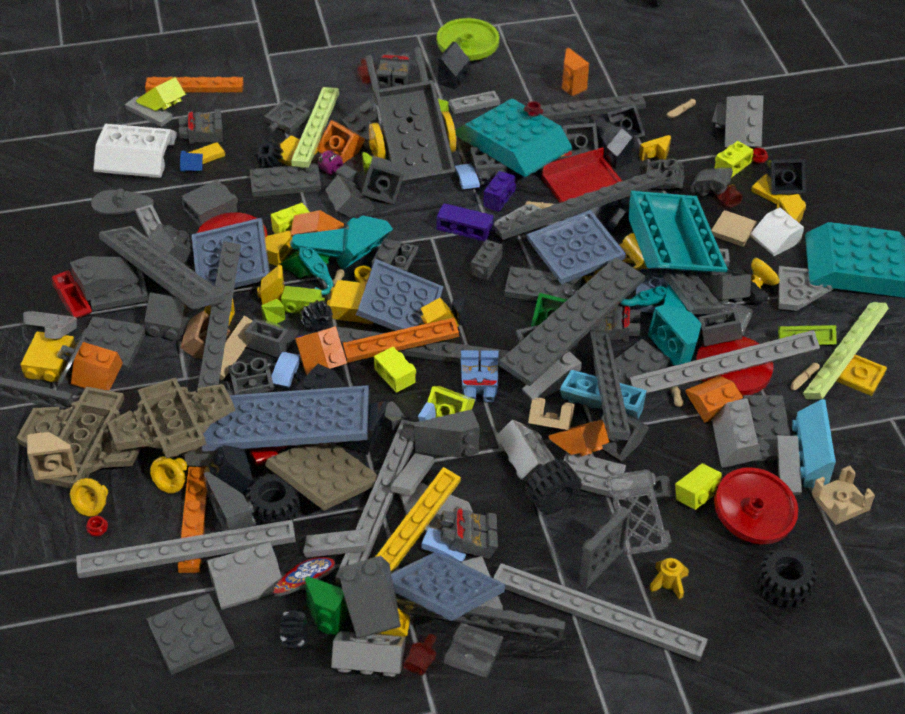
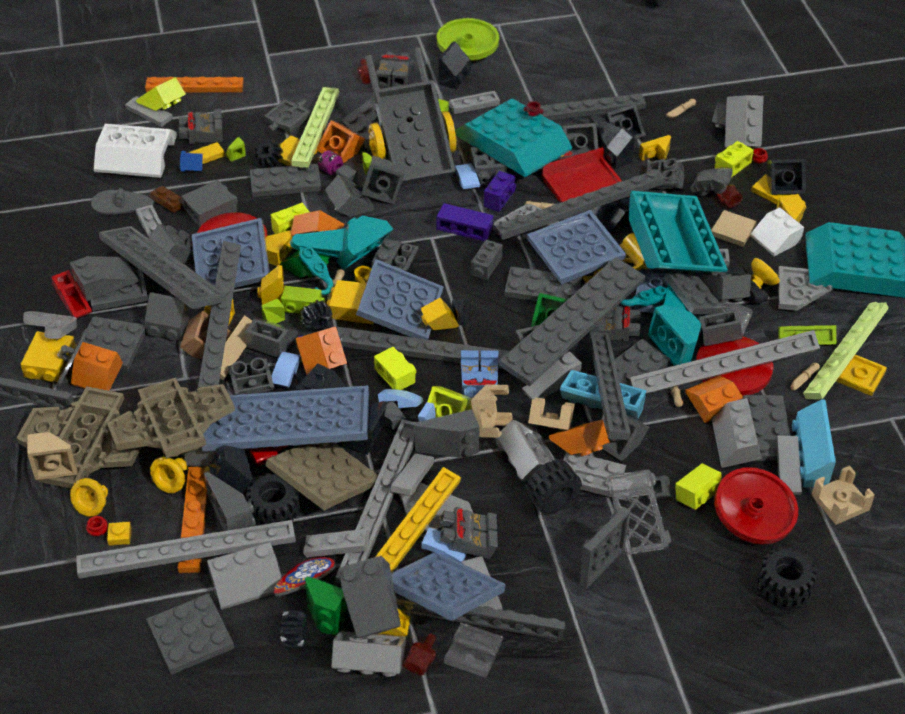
orange plate [343,318,459,363] -> none
light grey plate [494,563,708,661] -> none
orange slope [562,48,589,96] -> none
yellow brick [650,558,689,599] -> none
none -> yellow plate [107,522,131,545]
none -> reddish brown plate [150,186,183,213]
none -> lime slope [226,137,246,162]
none -> light blue slope [378,389,423,408]
none -> tan panel [471,385,513,438]

